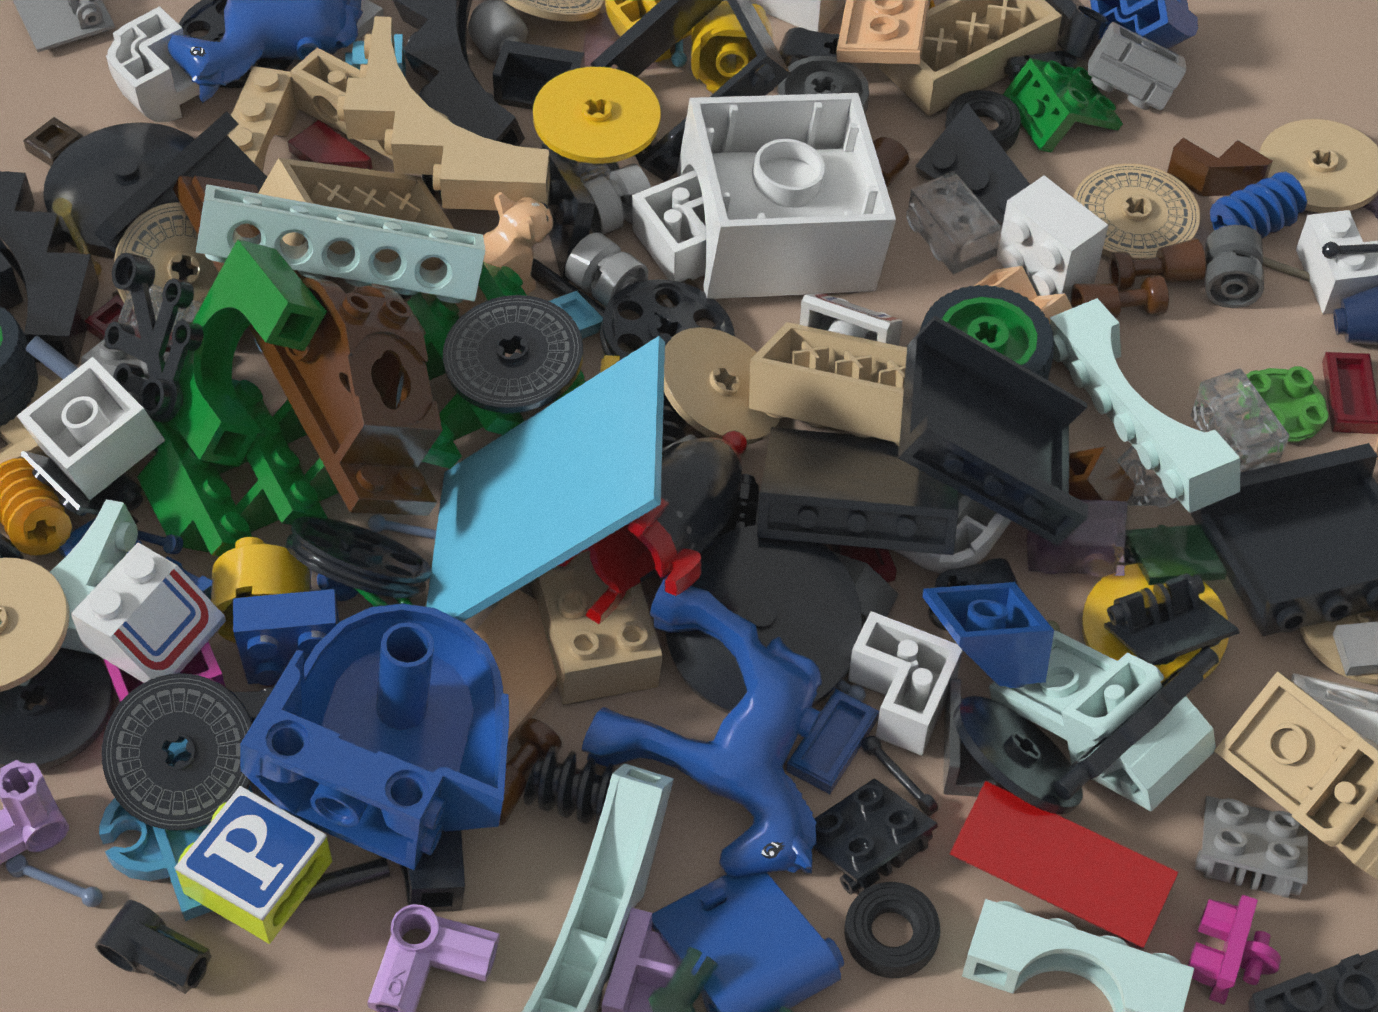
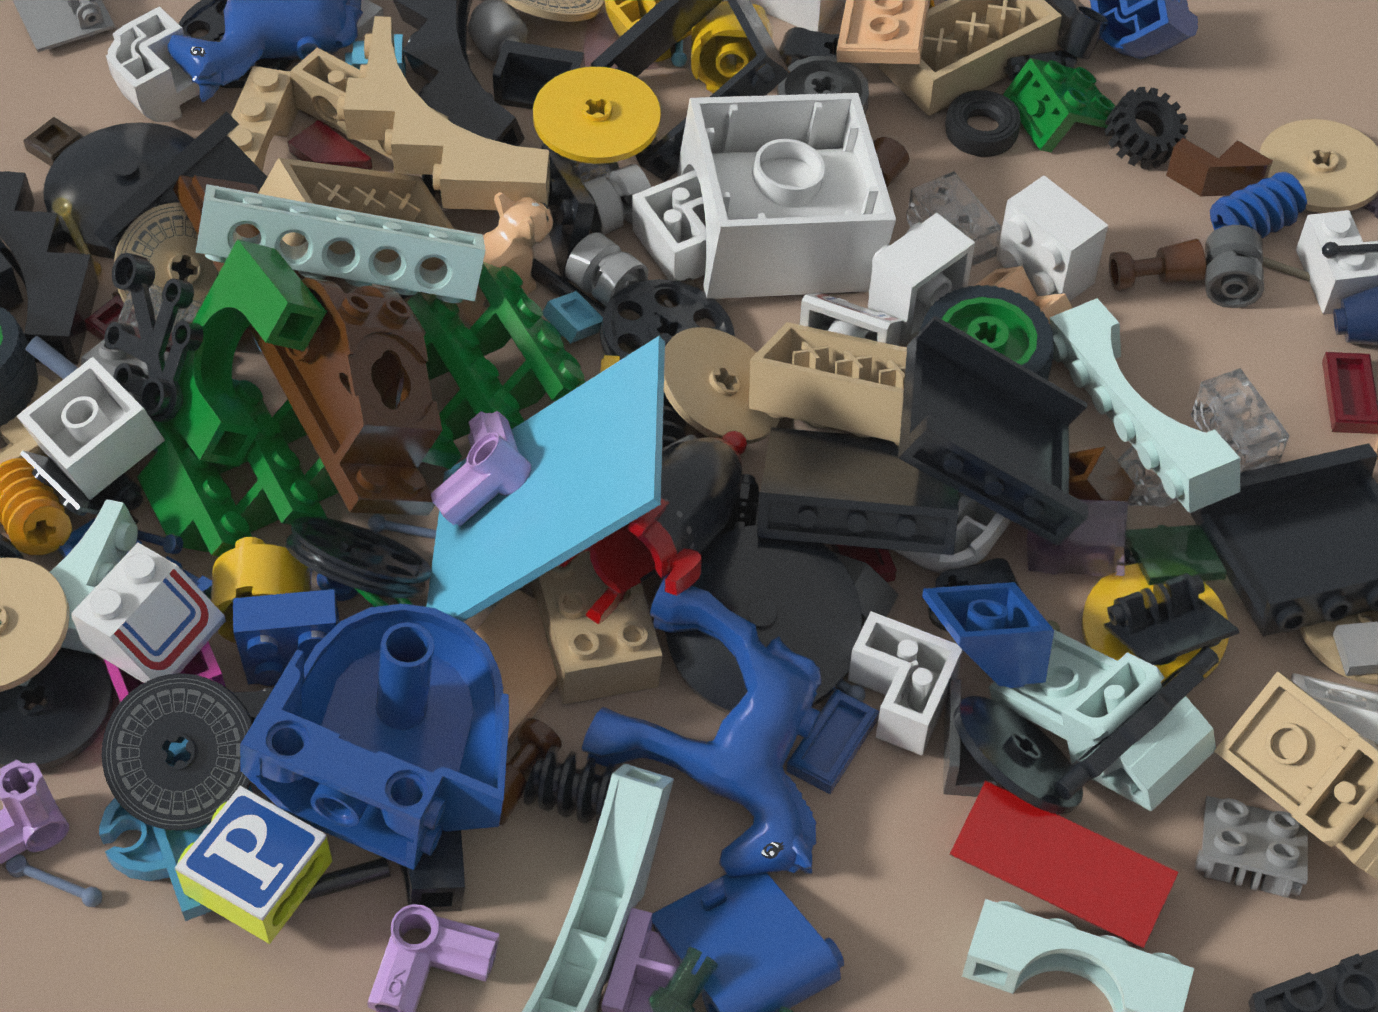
black piece [95,900,212,994] -> none
black piece [443,295,584,413] -> none
black hinge [813,778,938,895] -> none
black tyre [844,882,940,978] -> none
black hinge [862,736,938,816] -> none
black wing [915,103,1030,228] -> none
reddish brown piece [1071,275,1169,318] -> none
tan piece [1073,164,1200,260] -> none
light grey brick [1088,22,1187,111] -> none
dark pink hips [1188,894,1281,1005] -> none
bright green dish [1238,366,1329,442] -> none
none -> lavender piece [431,411,531,526]
none -> white brick [868,213,975,345]
none -> black tyre [1105,87,1188,169]

